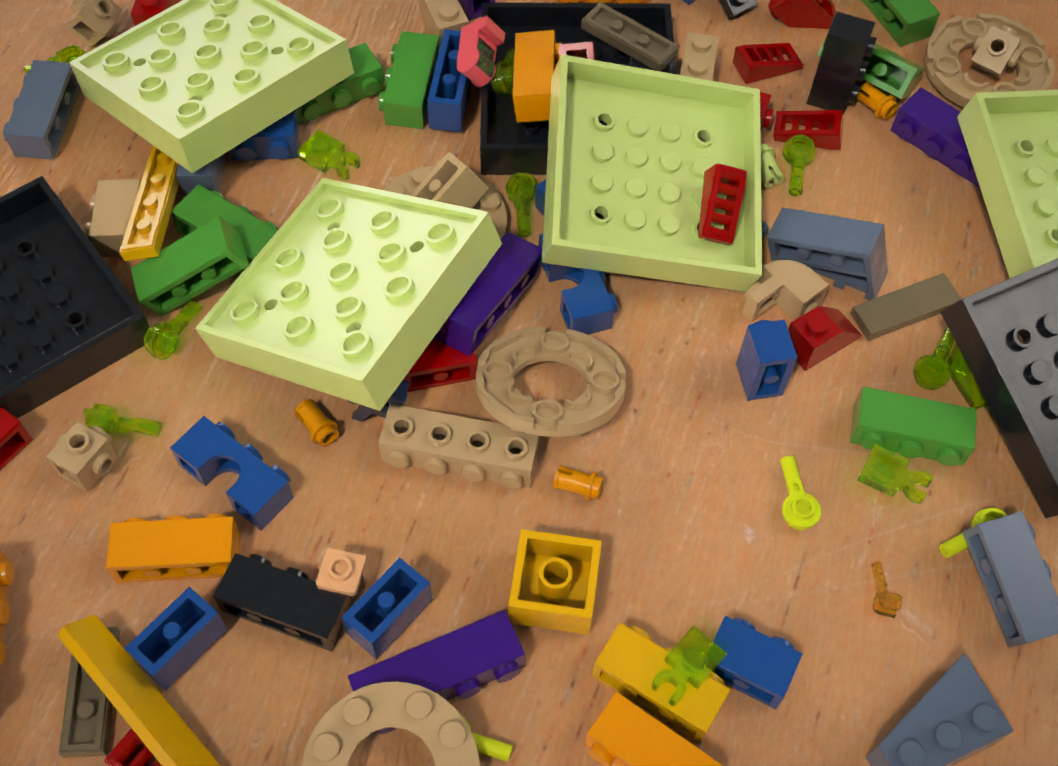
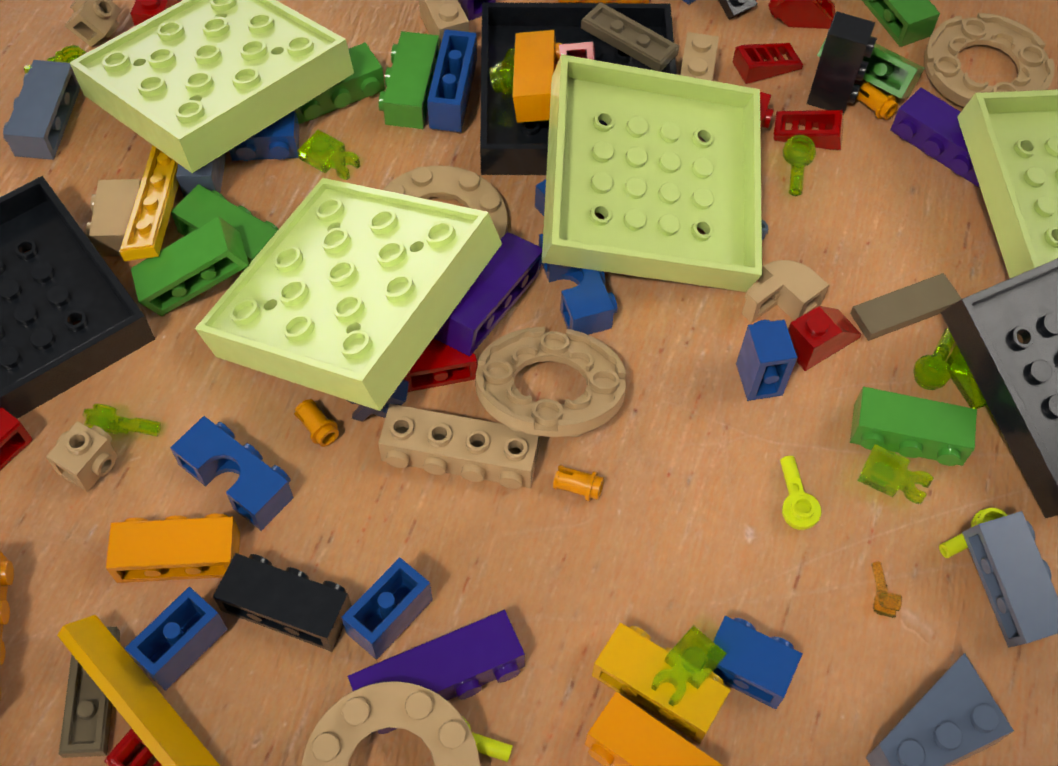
clear neon green plate [144,301,201,360] -> none
light nougat bracket [316,548,371,596] -> none
tan brick [410,152,489,208] -> none
coral leg [457,15,505,87] -> none
clear neon green plate [505,172,538,237] -> none
yellow brick [508,529,602,635] -> none
red slope [698,164,747,245] -> none
yellowish green pin [761,144,785,188] -> none
sand blue wedge [767,207,888,300] -> none
tan brick [971,25,1023,79] -> none

